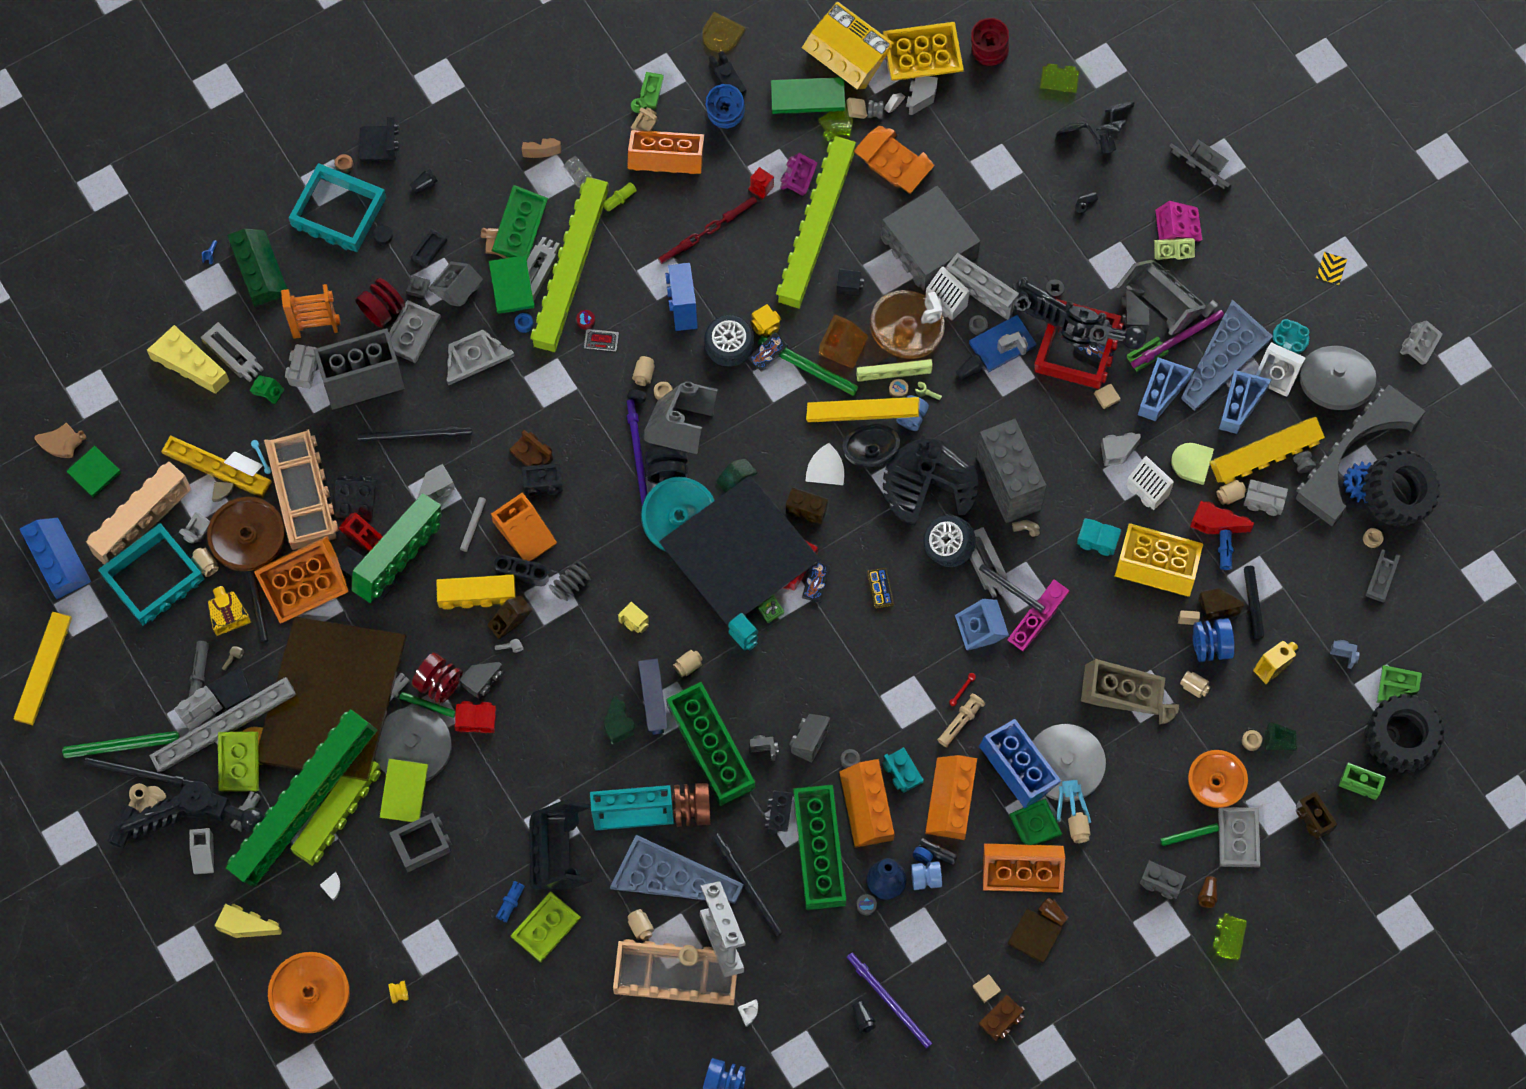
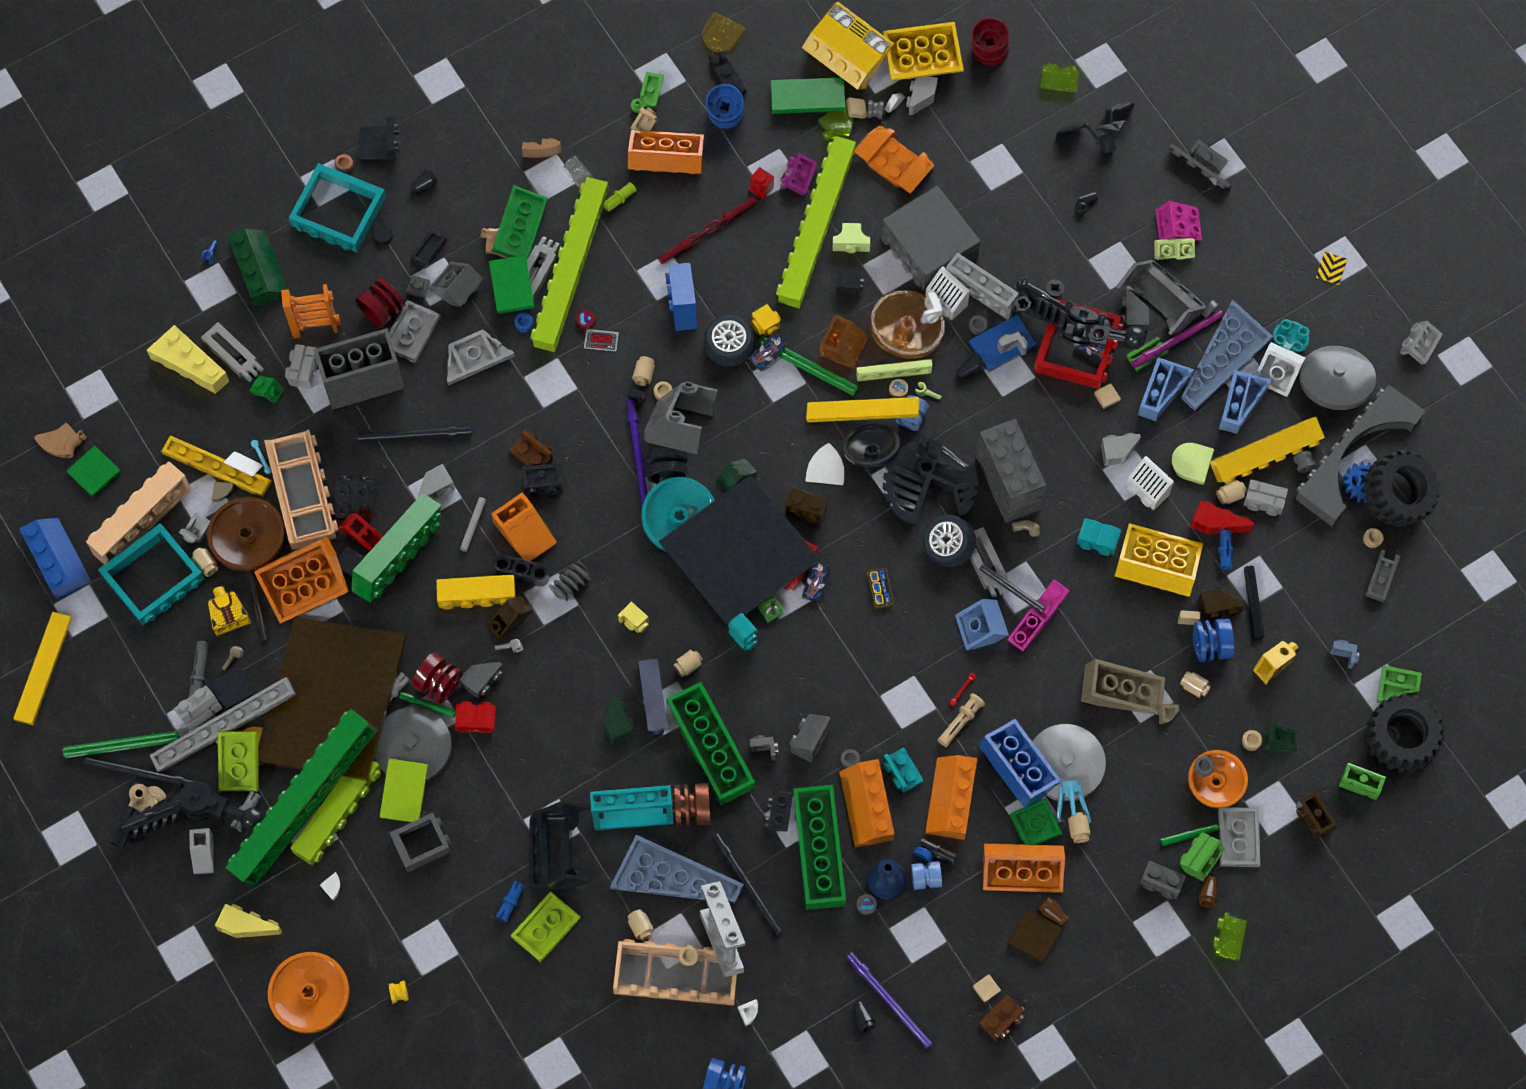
none -> yellowish green brick [833,223,870,253]
none -> bright green brick [1180,832,1225,881]
none -> dark grey tile [1194,756,1214,777]

